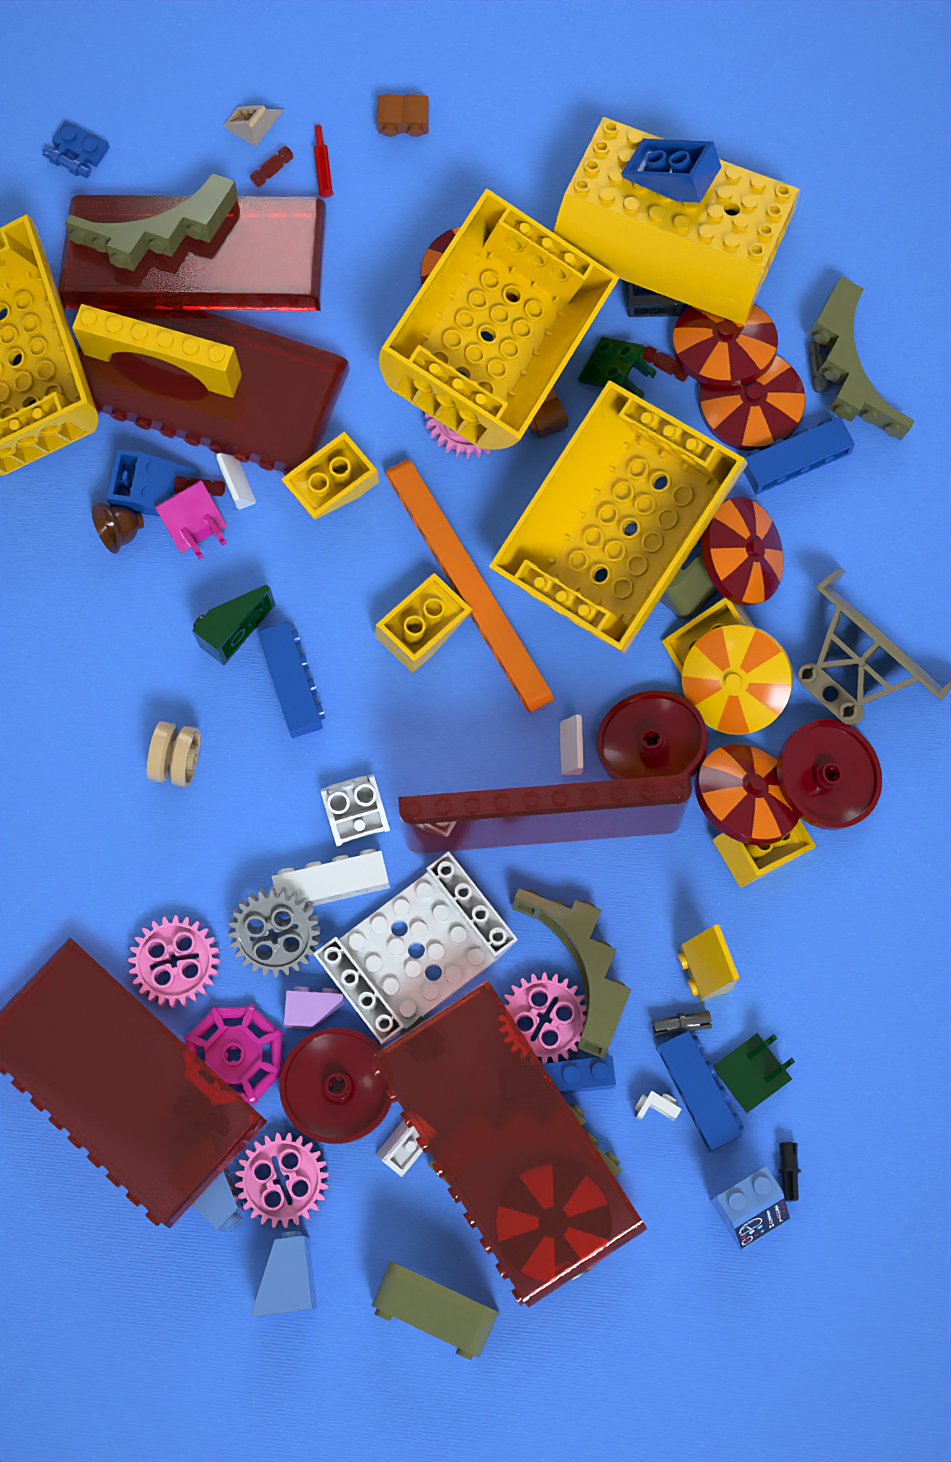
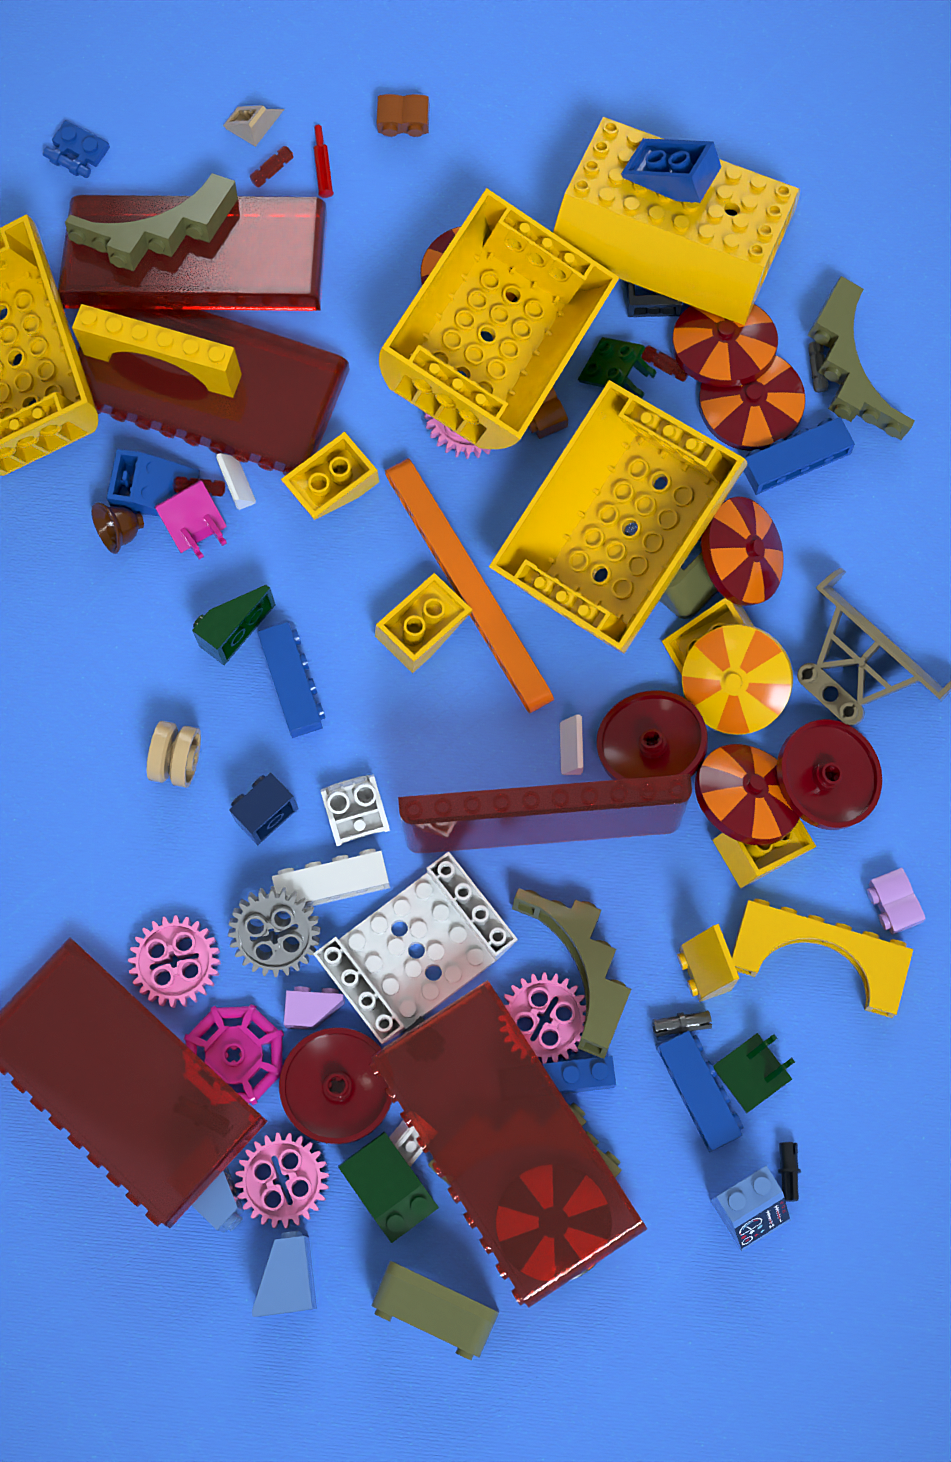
white bracket [634,1091,681,1121] -> none
none -> dark blue brick [229,772,299,846]
none -> dark green slope [338,1131,439,1243]
none -> yellow arch [731,899,913,1018]
none -> lavender brick [867,868,926,935]

